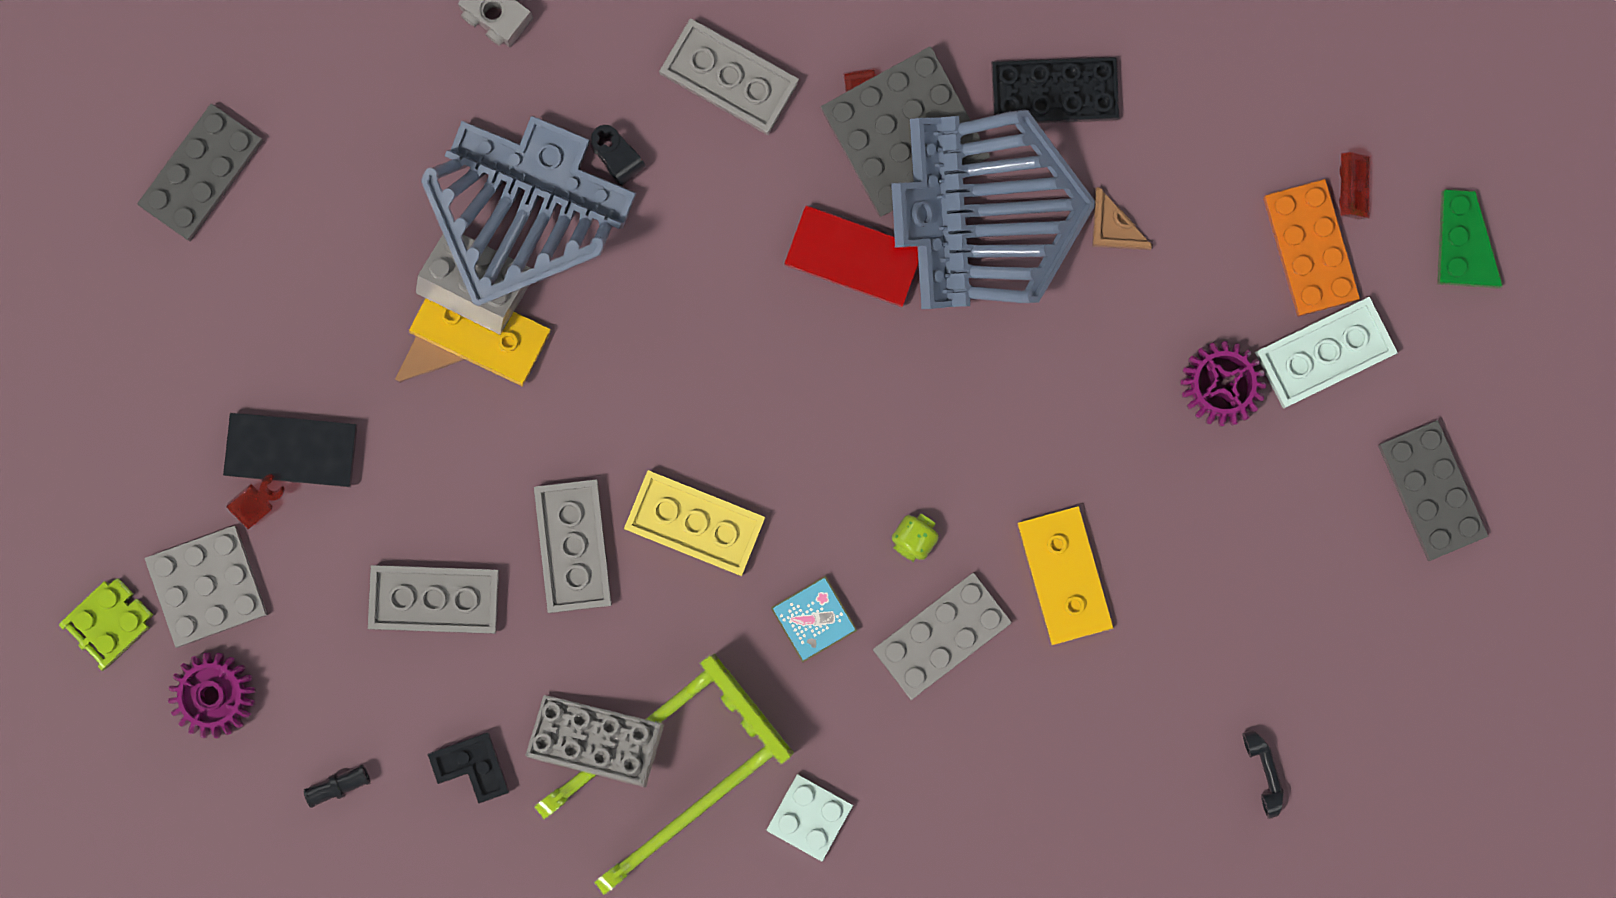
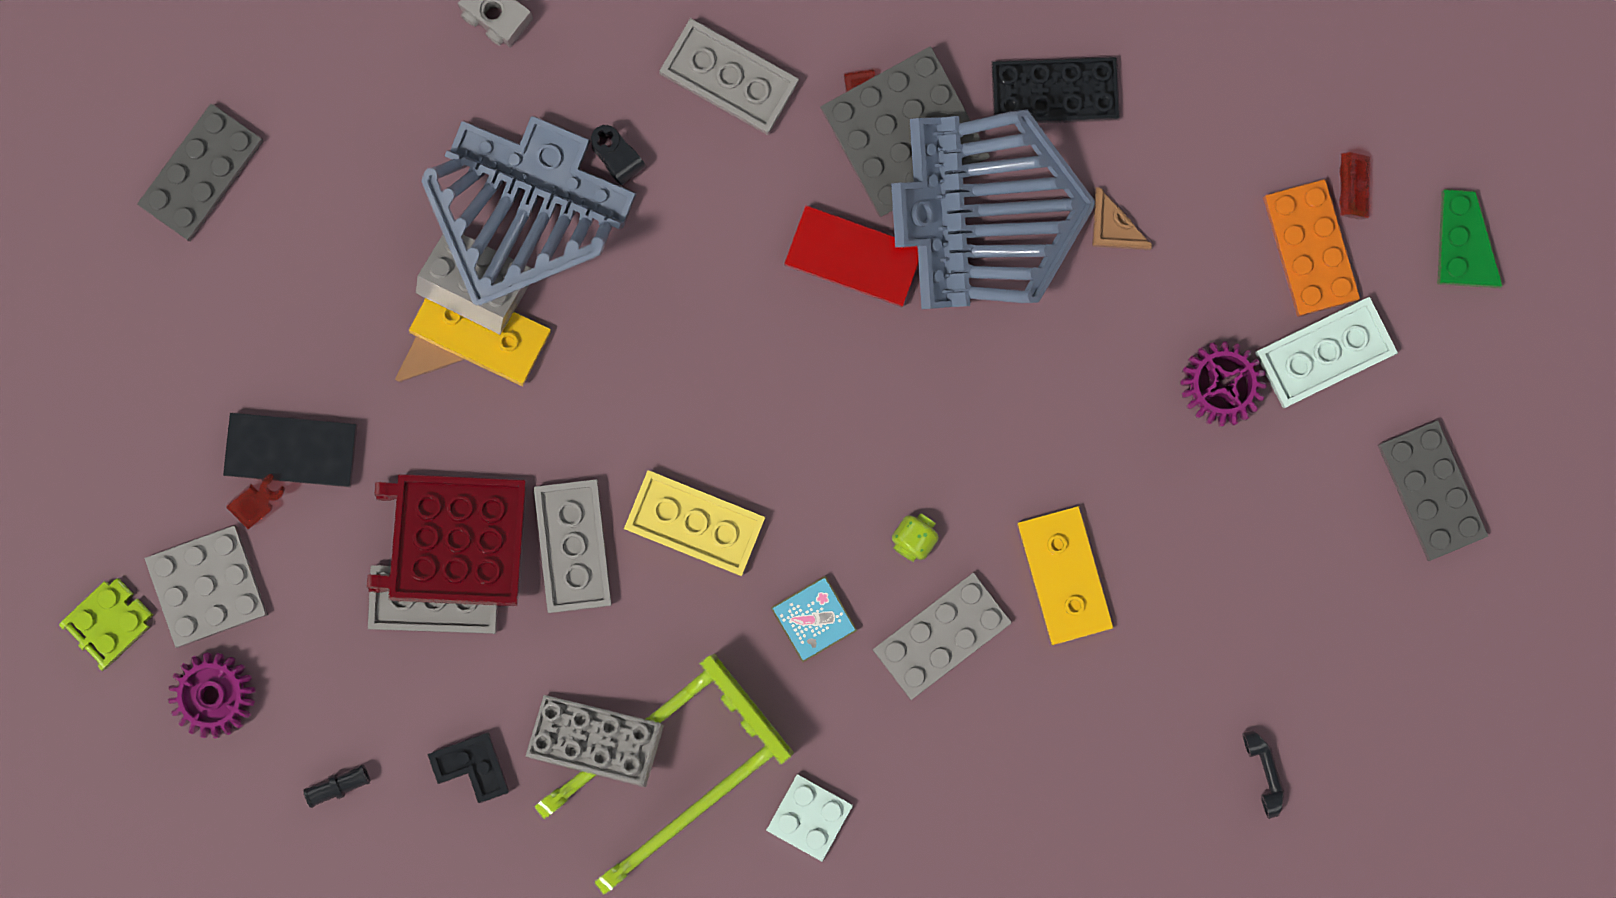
none -> dark red plate [367,474,526,606]

